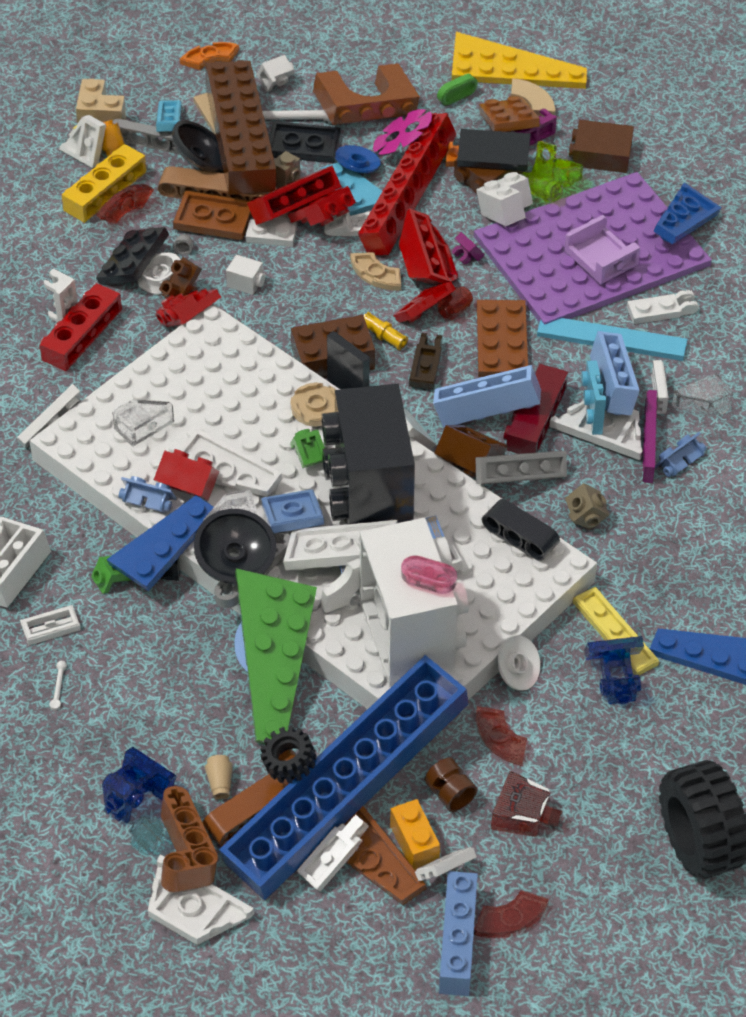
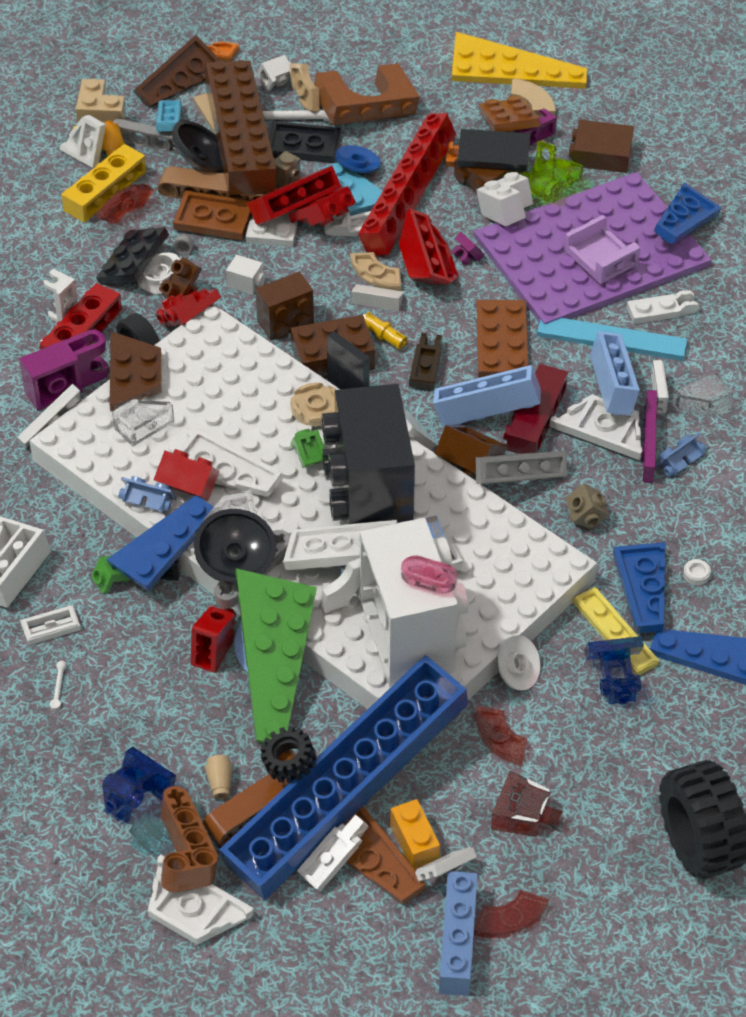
medium blue plate [261,489,324,533] -> none
dark pink piece [373,109,432,155] -> none
red wing [393,281,456,323] -> none
reddish brown wheel [424,757,478,812] -> none
bright green tile [437,74,478,106] -> none
clear red brick [437,286,473,320] -> none
black beam [482,499,560,561] -> none
medium azure wing [581,360,606,435] -> none
none -> magenta brick [19,330,109,411]
none -> reddish brown wing [109,333,162,412]
none -> black tyre [116,313,160,345]
none -> reddish brown wing [133,35,222,108]
none -> red torso [190,606,236,673]
none -> reddish brown brick [256,271,314,341]
none -> tan tile [290,63,319,111]
none -> white slope [351,284,404,311]
none -> blue wing [613,542,666,634]
none -> white tile [683,559,711,585]

